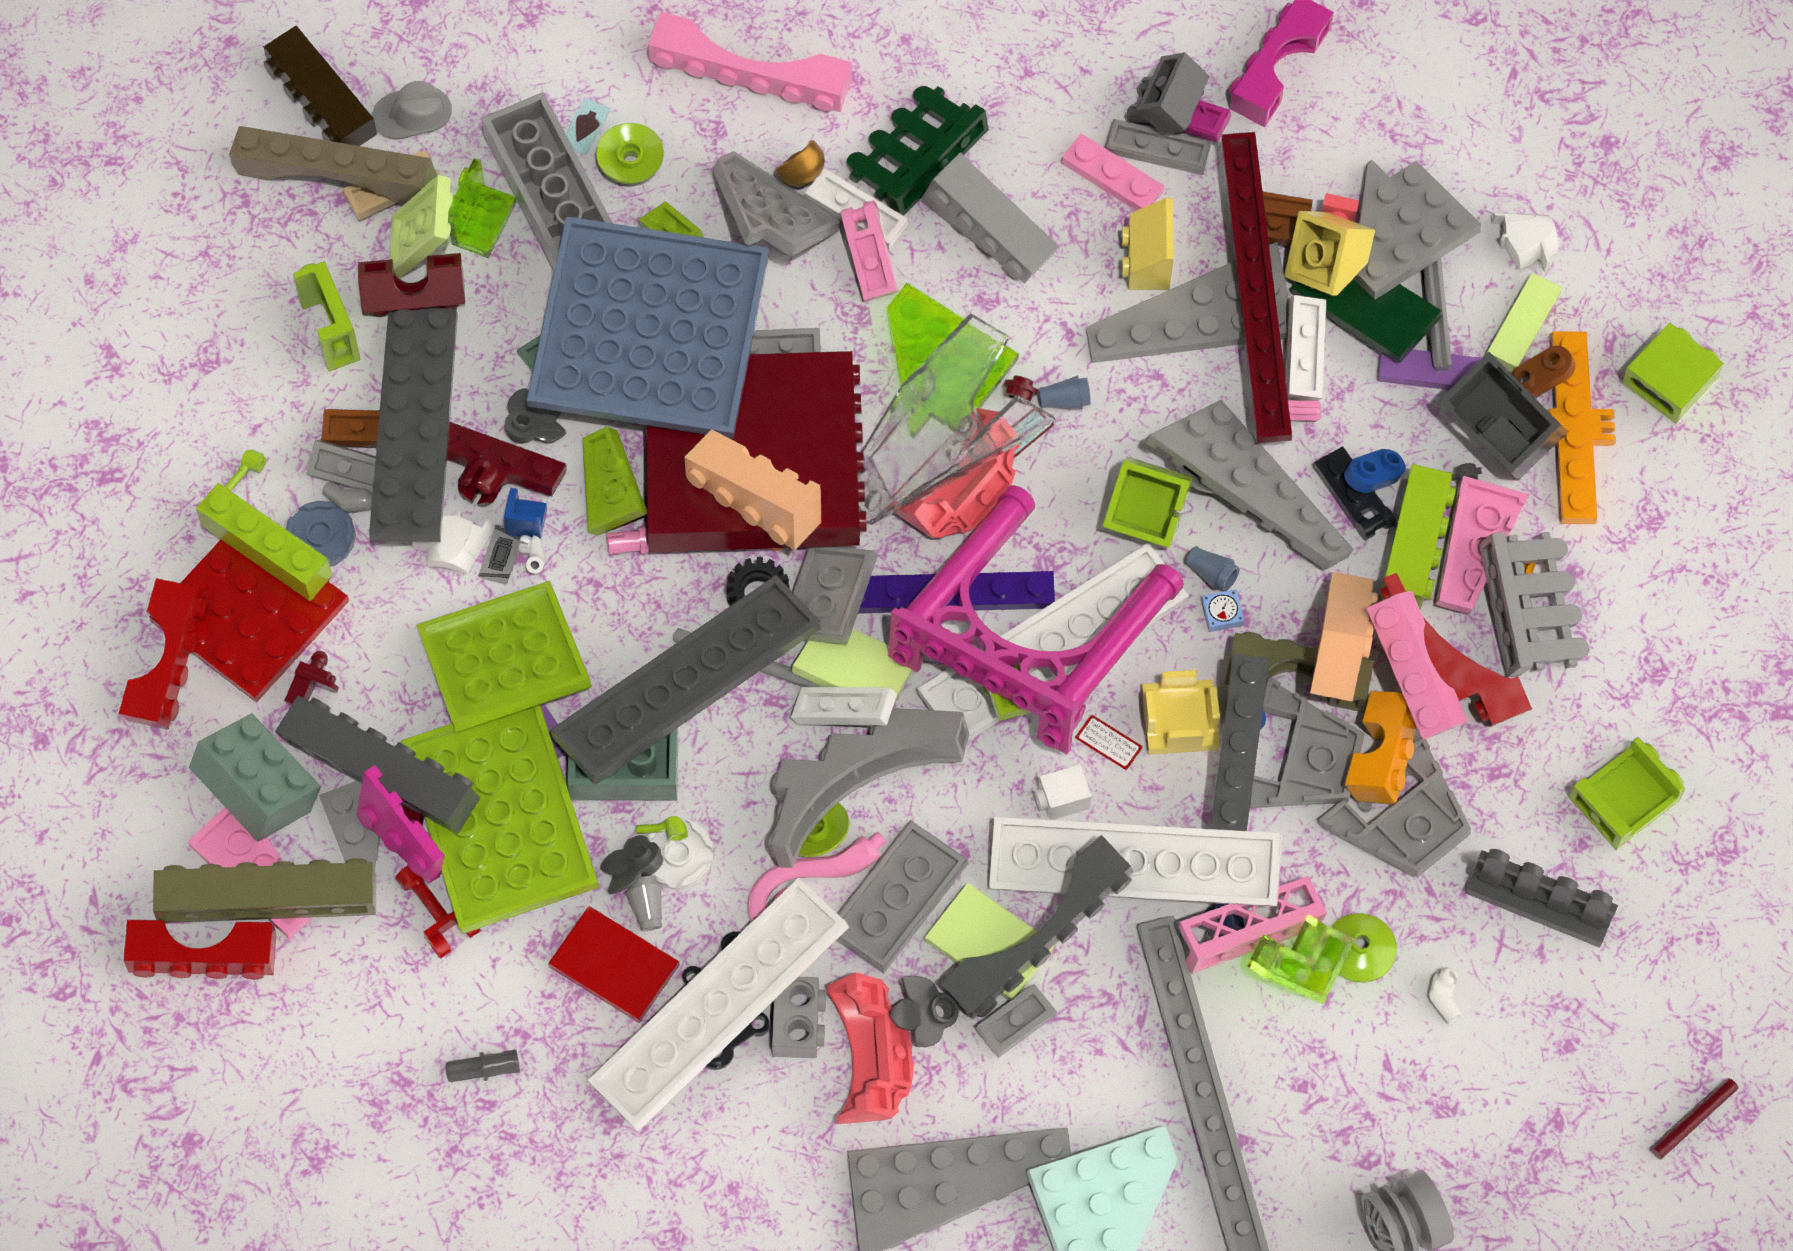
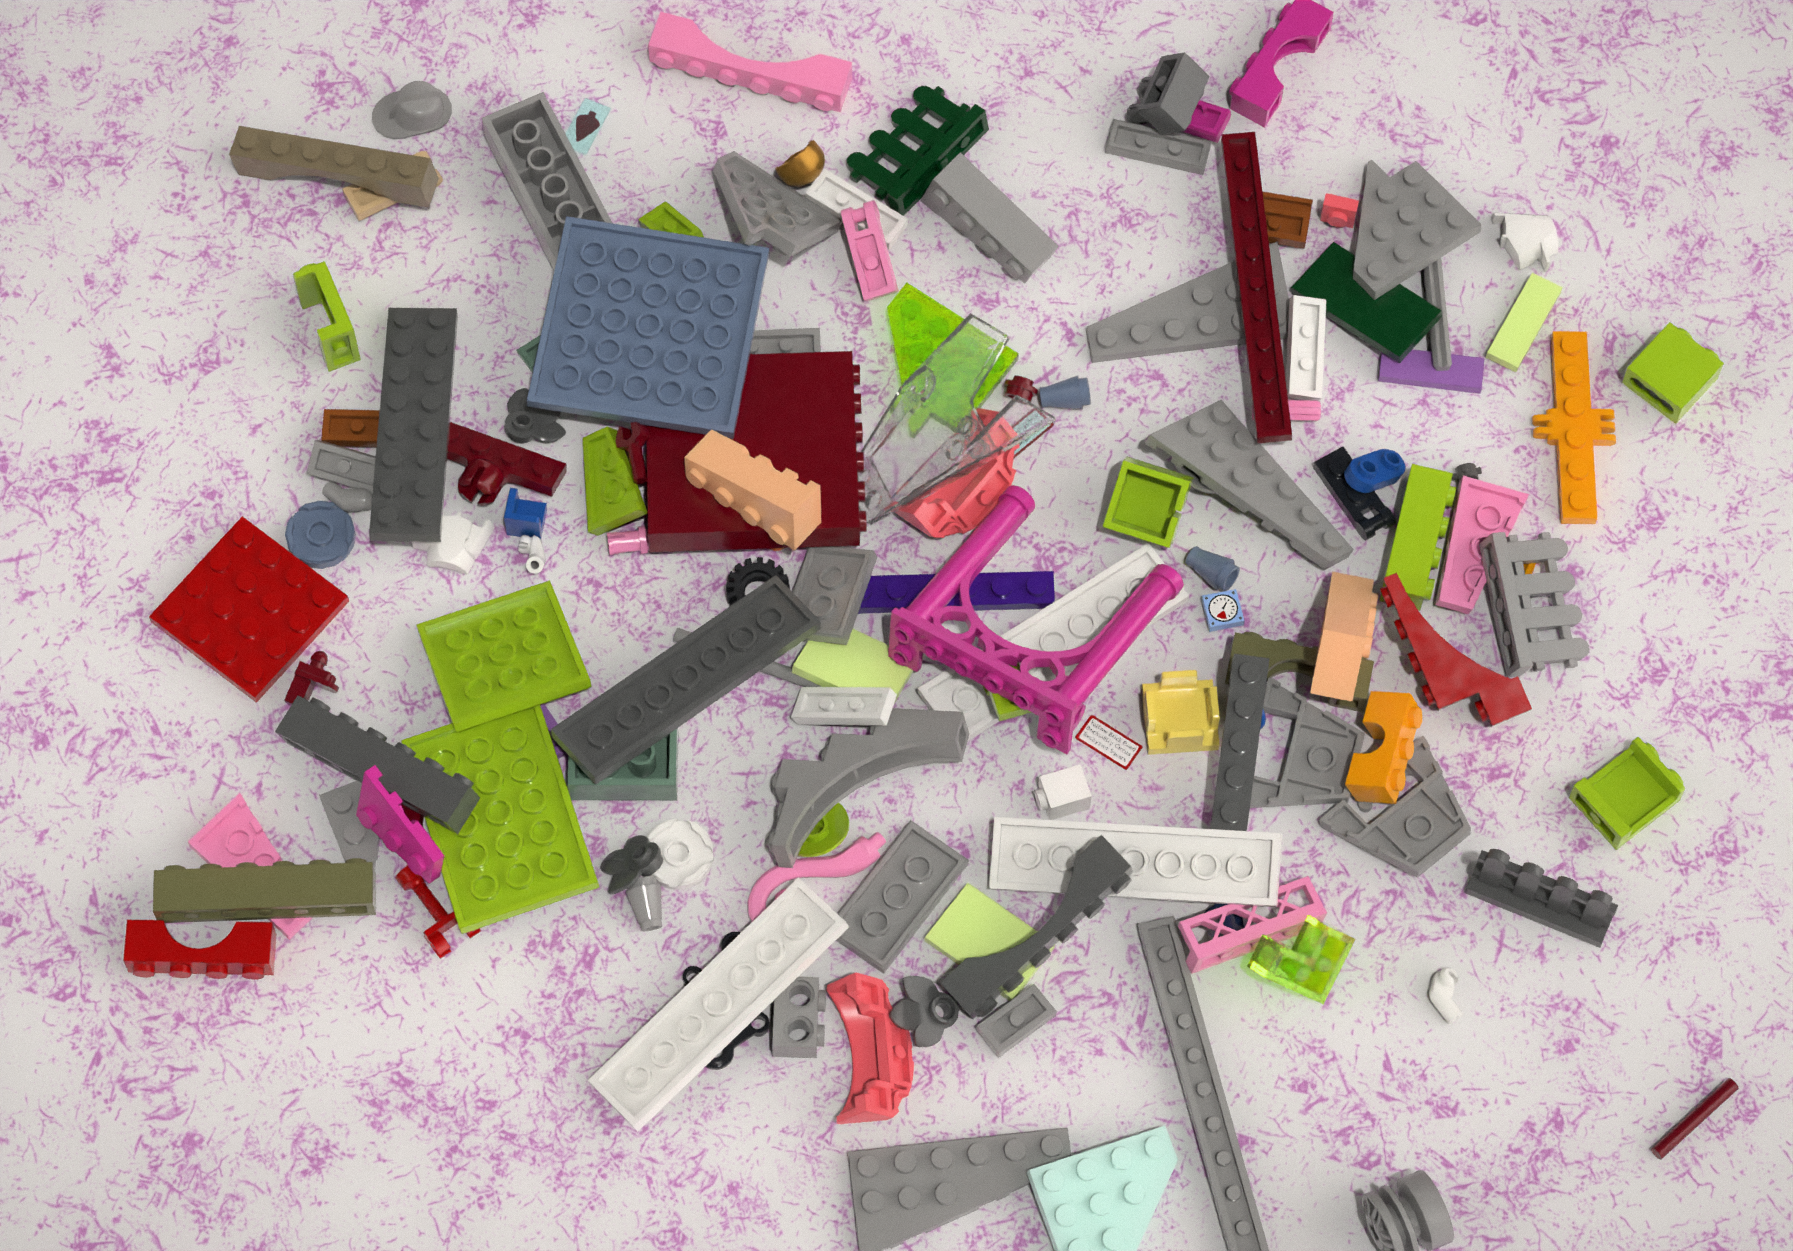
red arch [118,578,207,730] -> none
sand green brick [189,713,321,842] -> none
lime brick [196,483,332,601] -> none
lime hand [224,449,267,491] -> none
dark brown brick [263,25,377,146] -> none
dark red arch [358,253,465,315] -> none
yellowish green plate [389,175,453,279] -> none
dark grey axle [445,1049,520,1082] -> none
clear neon green bracket [448,158,517,258] -> none
sticker [478,524,520,585] -> none
red tile [548,906,680,1023] -> none
lime dish [596,123,664,184] -> none
lime hand [636,816,688,842] -> none
bright pink plate [1061,133,1164,211] -> none
light yellow slope [1122,198,1174,290] -> none
light yellow slope [1284,211,1375,296] -> none
lime dish [1324,913,1397,983] -> none
bright pink arch [1366,591,1468,739] -> none
dark grey piece [1439,352,1568,480] -> none
dark orange plate [1511,346,1575,398] -> none
none -> dark red bar [616,422,650,484]

